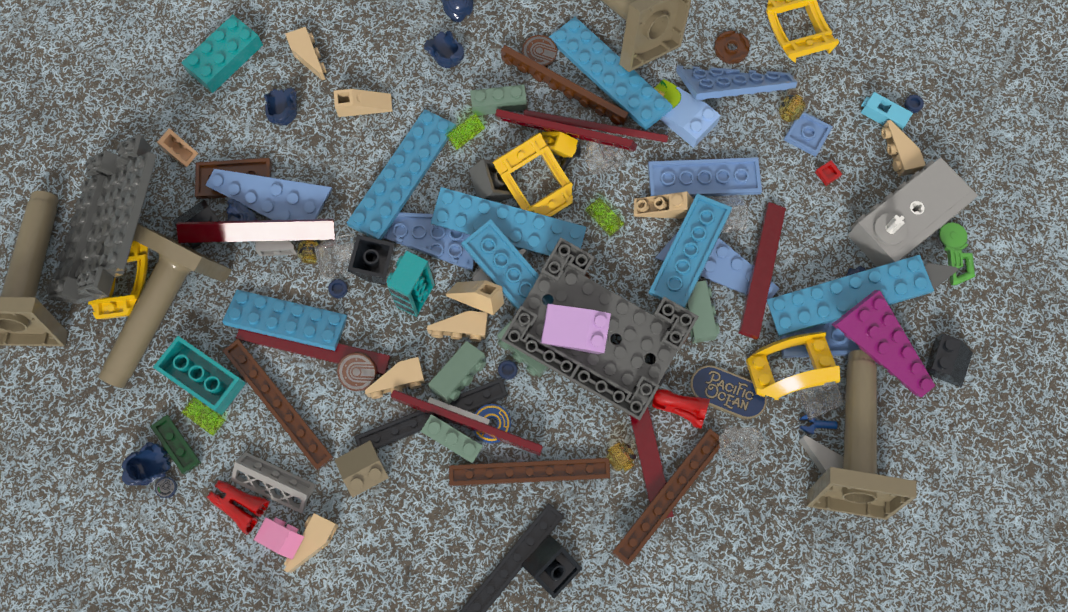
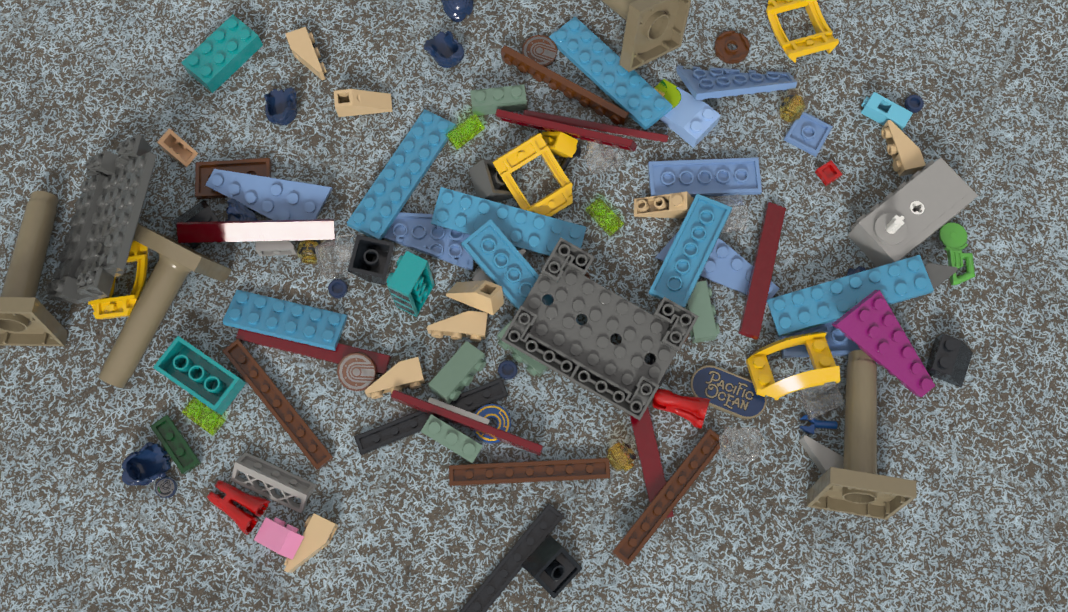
dark tan slope [334,440,389,498] -> none
lavender slope [541,304,611,354] -> none

